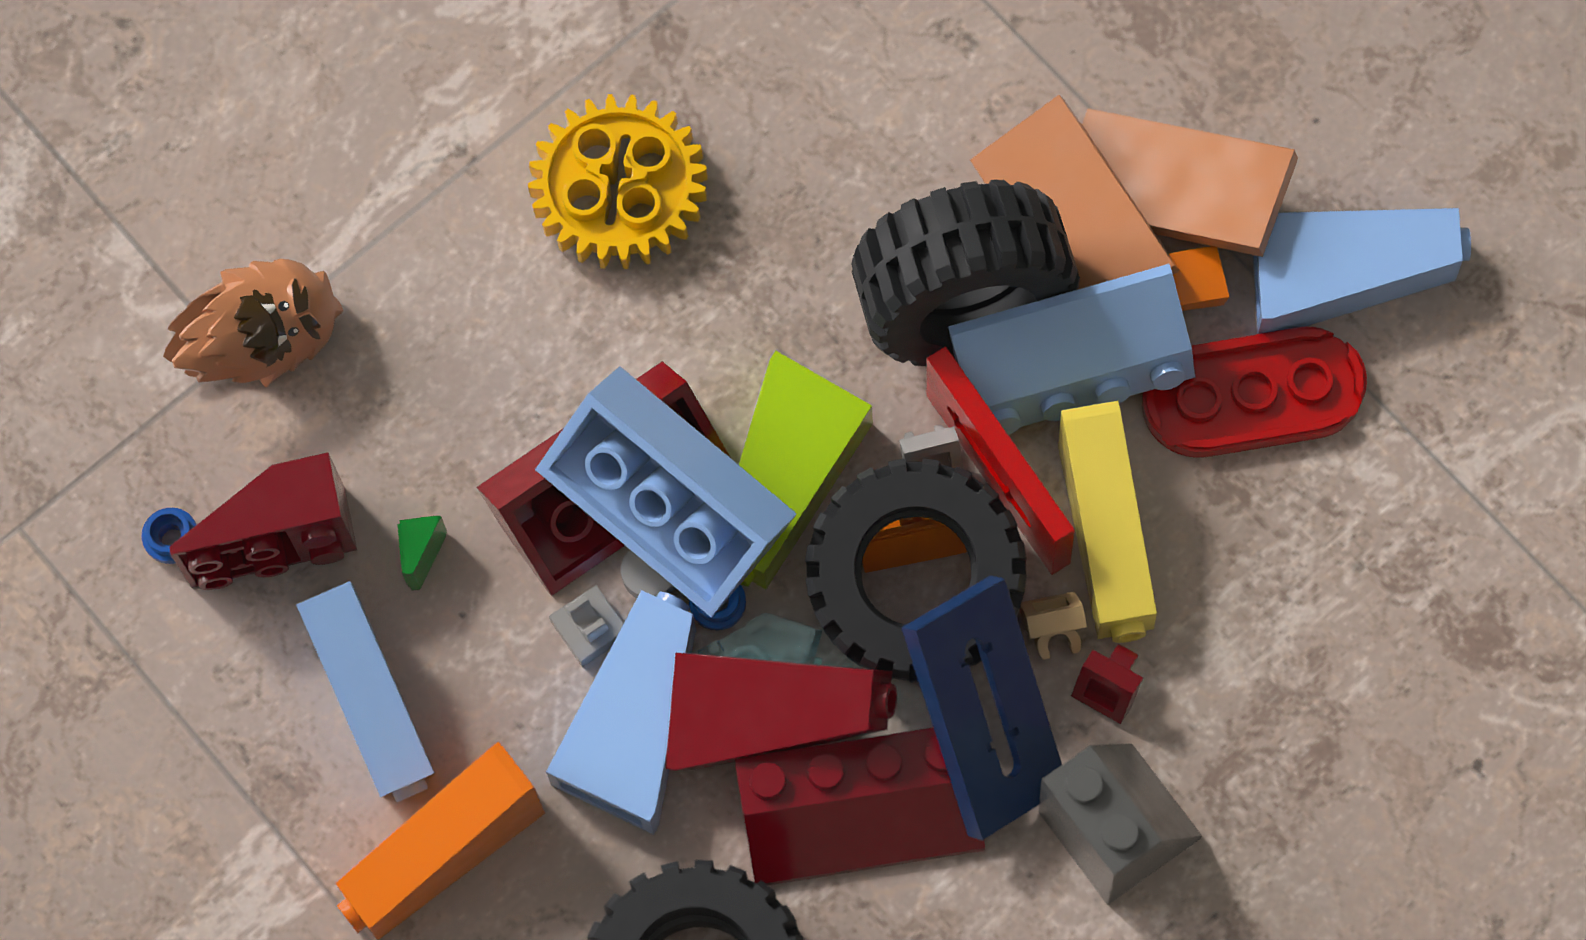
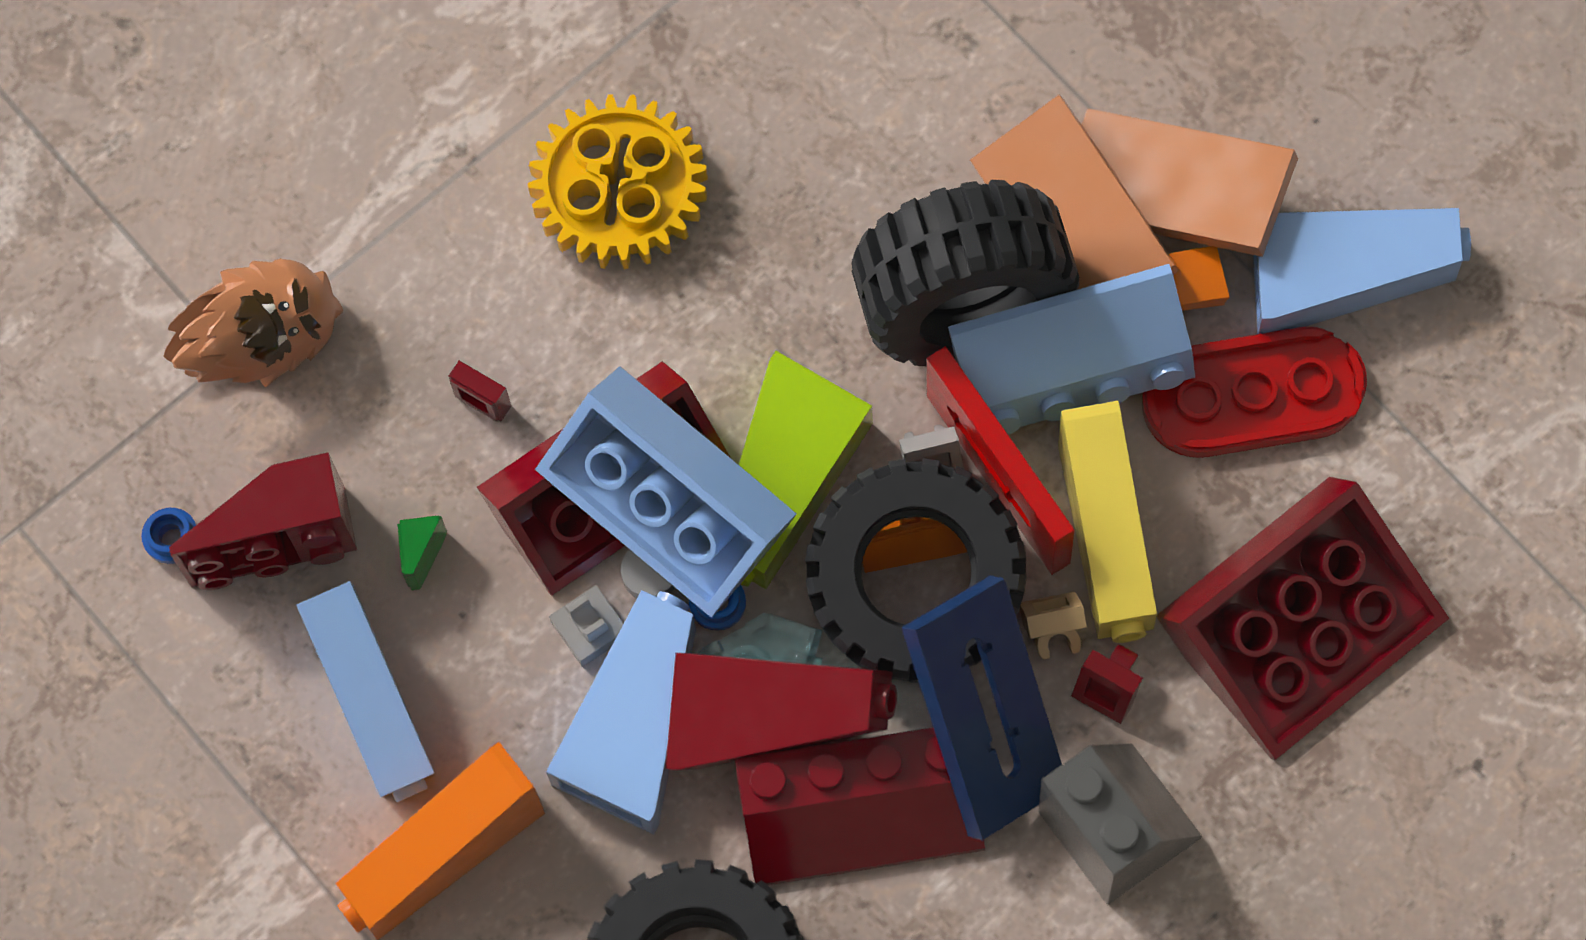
none -> dark red tile [448,360,512,422]
none -> dark red slope [1156,477,1450,760]

